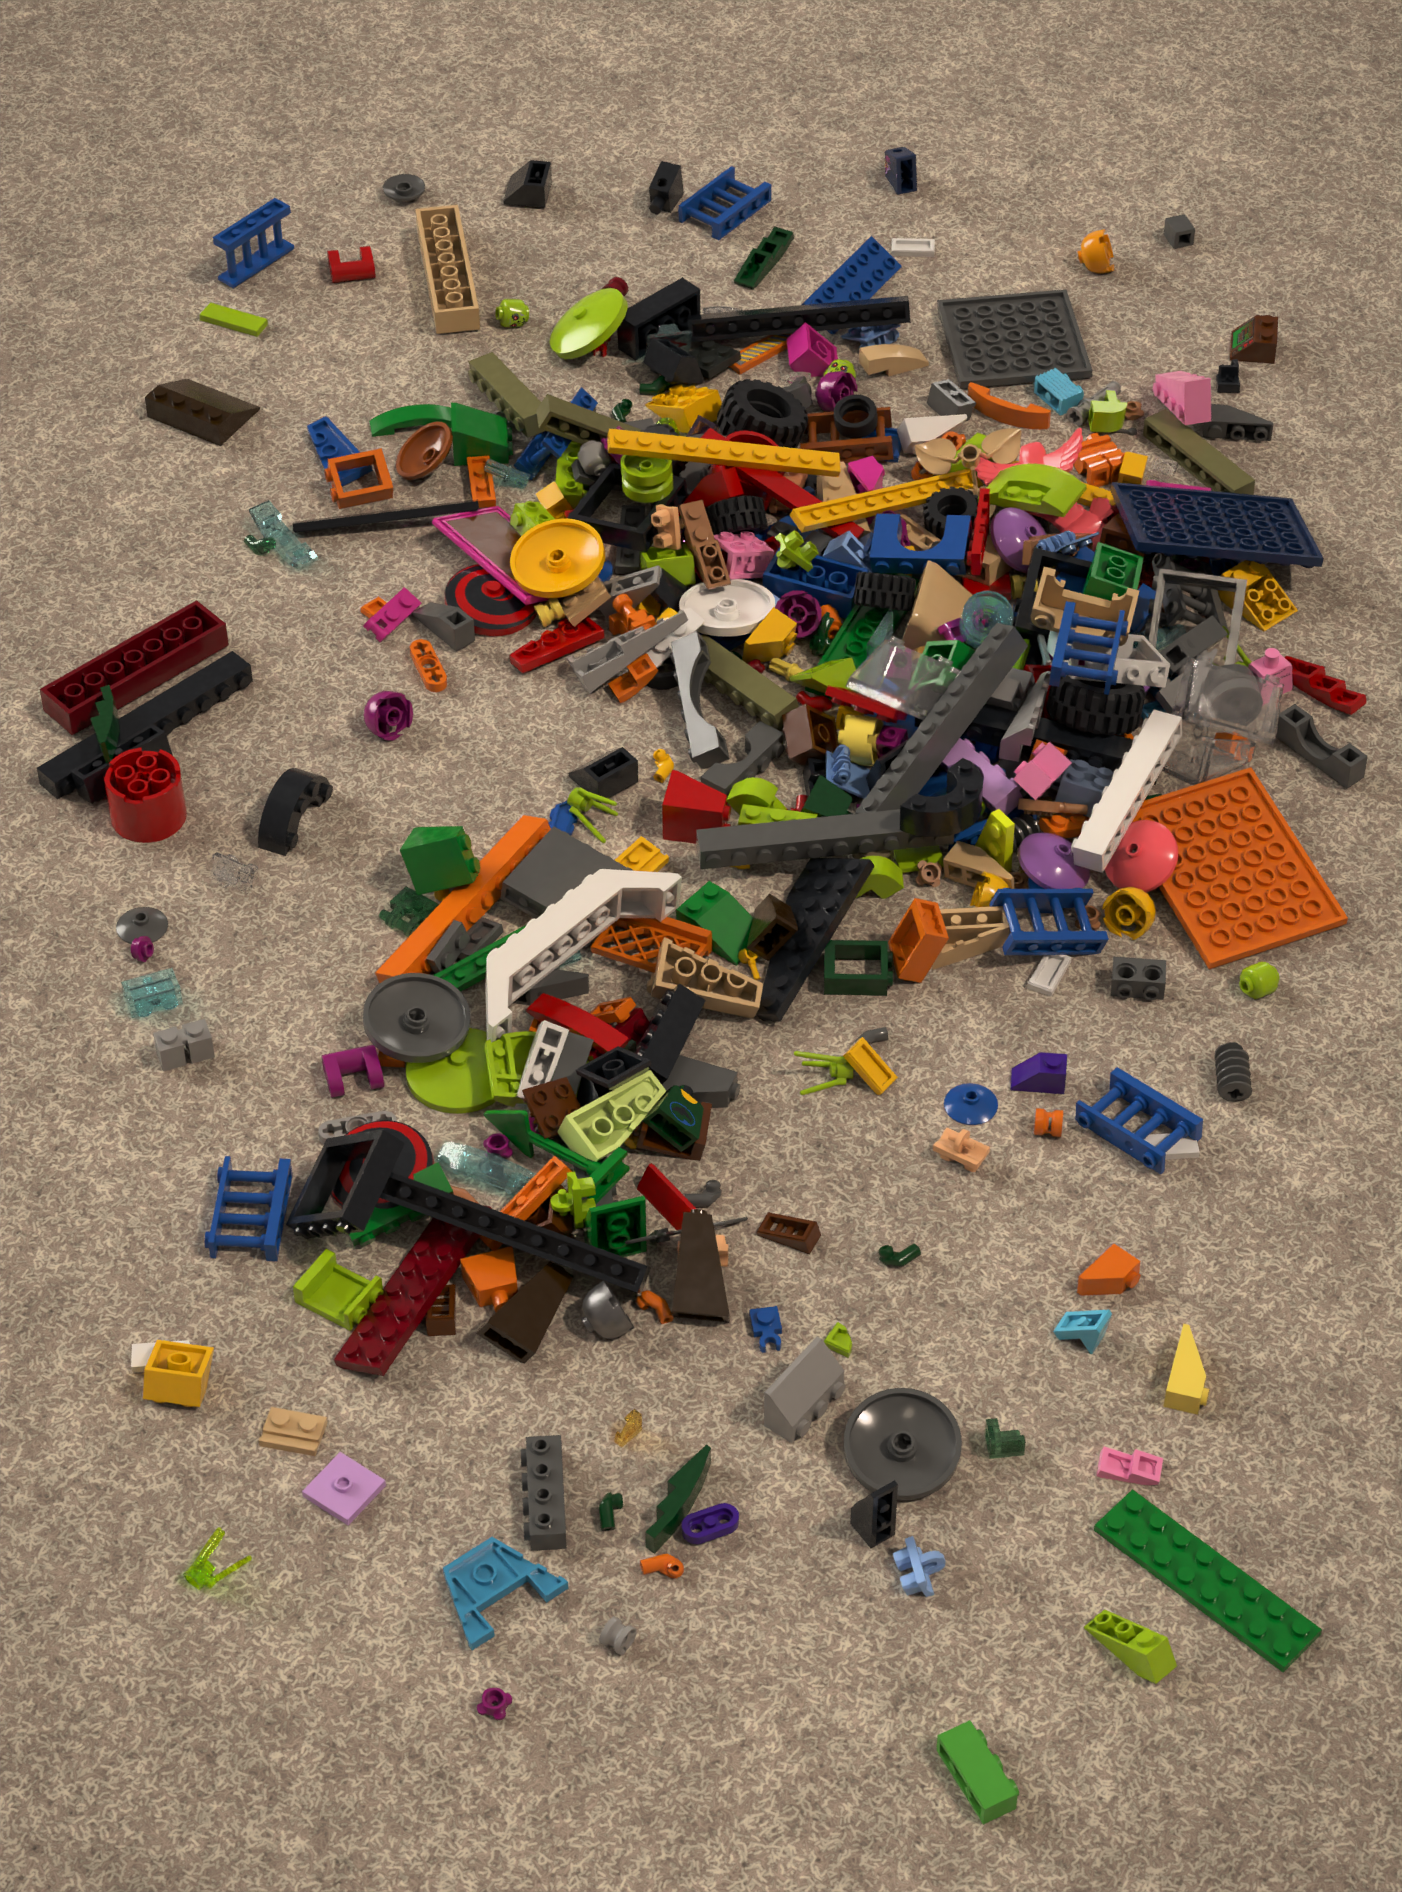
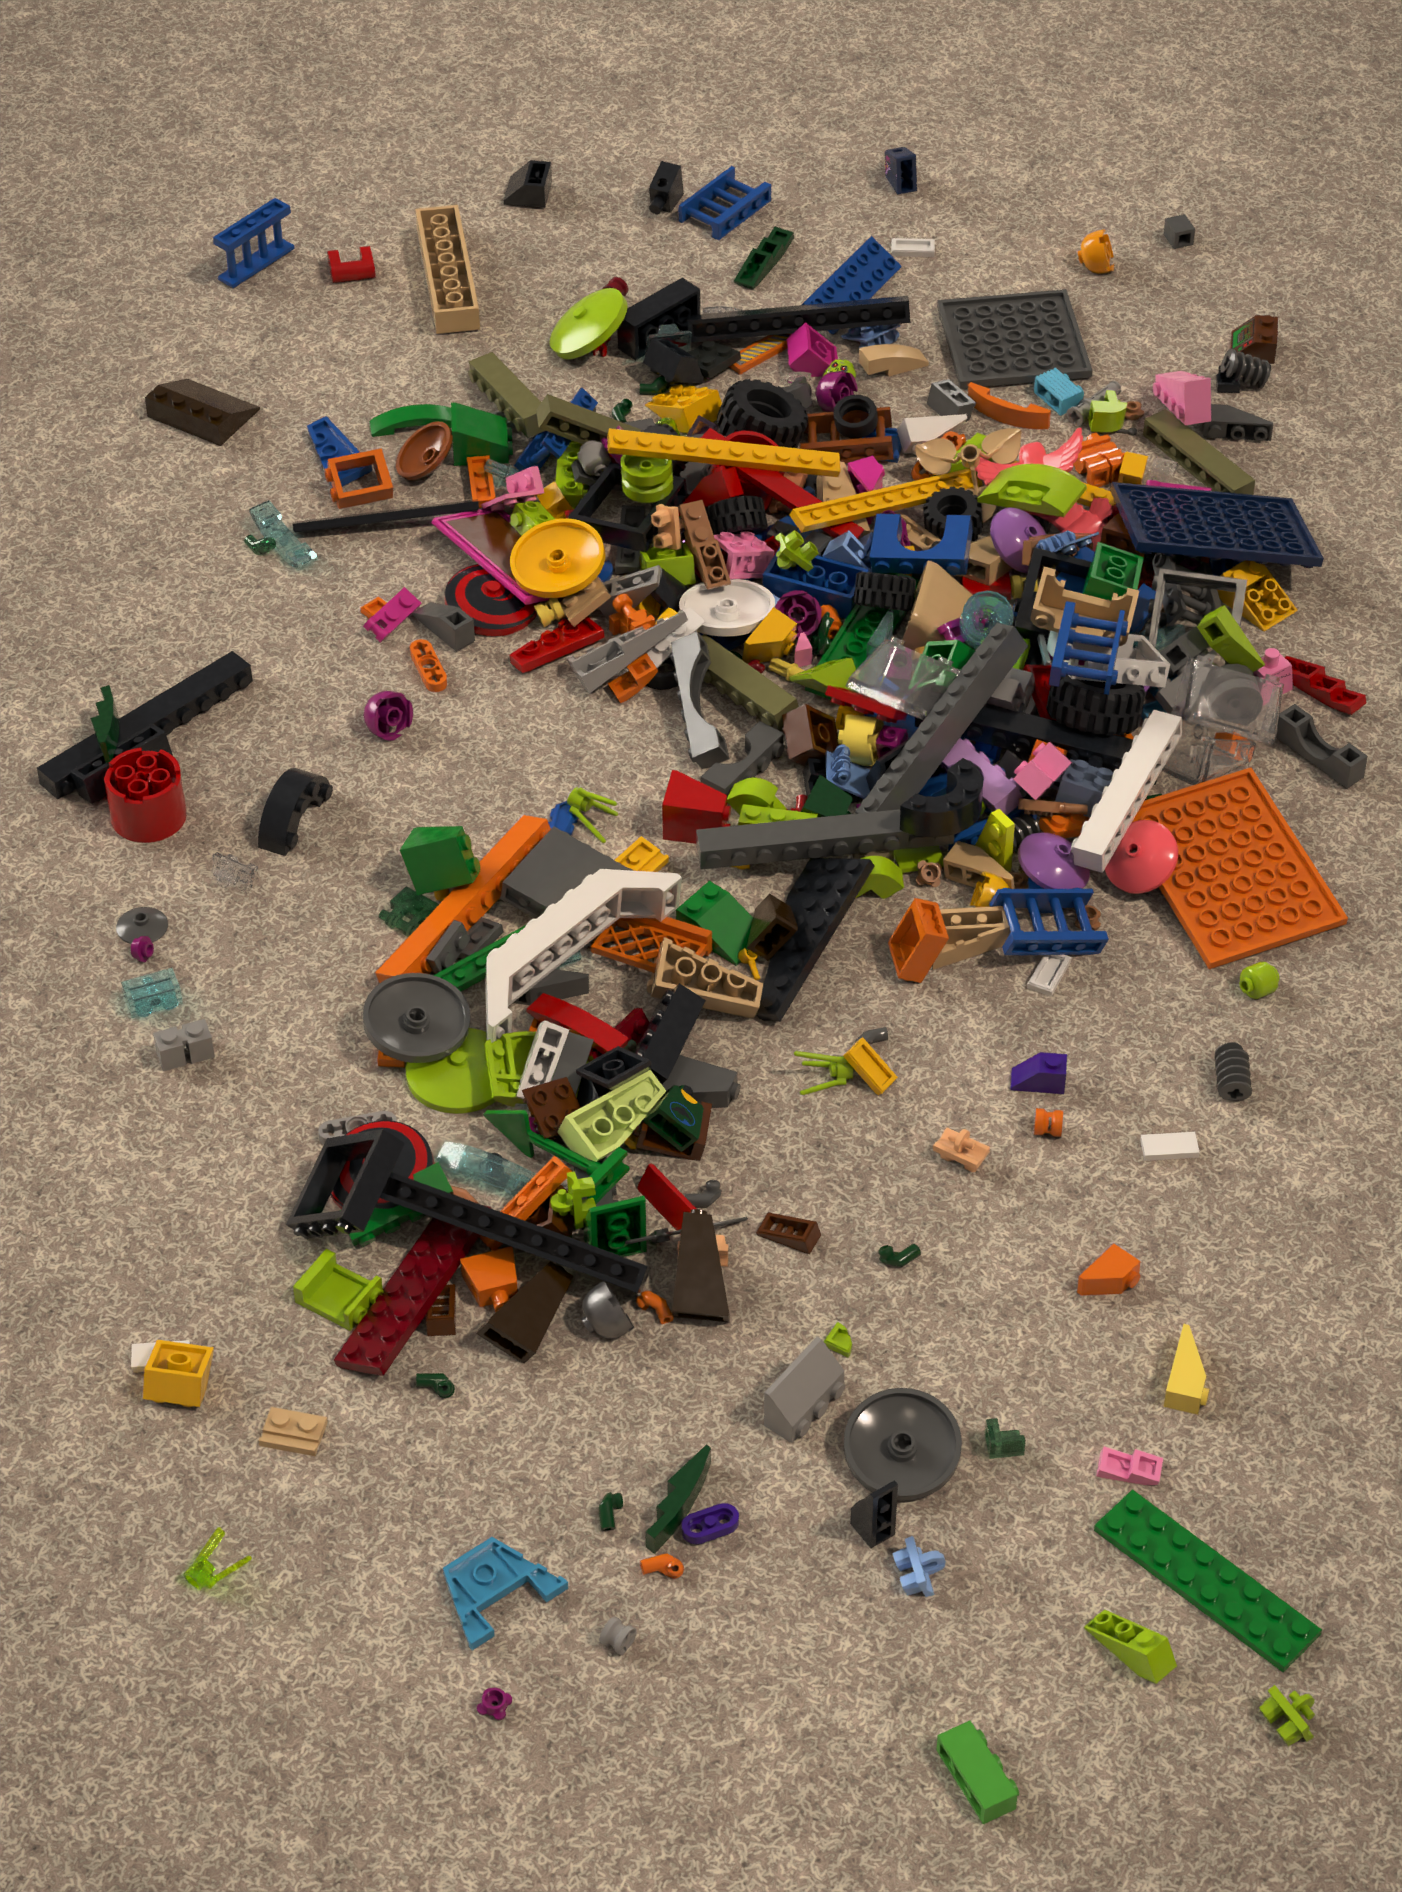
dark red brick [40,600,229,735] -> none
lime tile [199,302,268,337] -> none
blue fence [204,1156,293,1262] -> none
lavender plate [302,1452,386,1526] -> none
magenta connector [321,1045,384,1098] -> none
dark grey dish [383,174,425,201] -> none
magenta plate [483,1133,513,1159] -> none
lime head [495,299,529,328] -> none
dark grey brick [521,1435,567,1551] -> none
black slope [569,747,638,803] -> none
orange plate [590,997,636,1024] -> none
clear yellow tile [614,1409,642,1447] -> none
yellow arm [653,749,674,783] -> none
blue plate [749,1306,782,1353] -> none
red arm [796,691,832,712] -> none
dark green window [824,940,893,996] -> none
blue dish [944,1083,998,1125] -> none
red wing [967,488,990,575] -> none
light grey wedge [999,671,1051,762] -> none
medium azure slope [1053,1310,1112,1354] -> none
blue fence [1075,1067,1203,1174] -> none
yellow cylinder [1102,887,1156,940] -> none
dark grey brick [1111,956,1166,1001] -> none
none -> dark green arm [416,1373,455,1398]
none -> bright pink bracket [481,466,544,512]
none -> bright pink slope [794,632,812,667]
none -> lime slope [1197,605,1265,672]
none -> dark grey piece [1220,349,1271,389]
none -> lime hips [1259,1685,1315,1746]

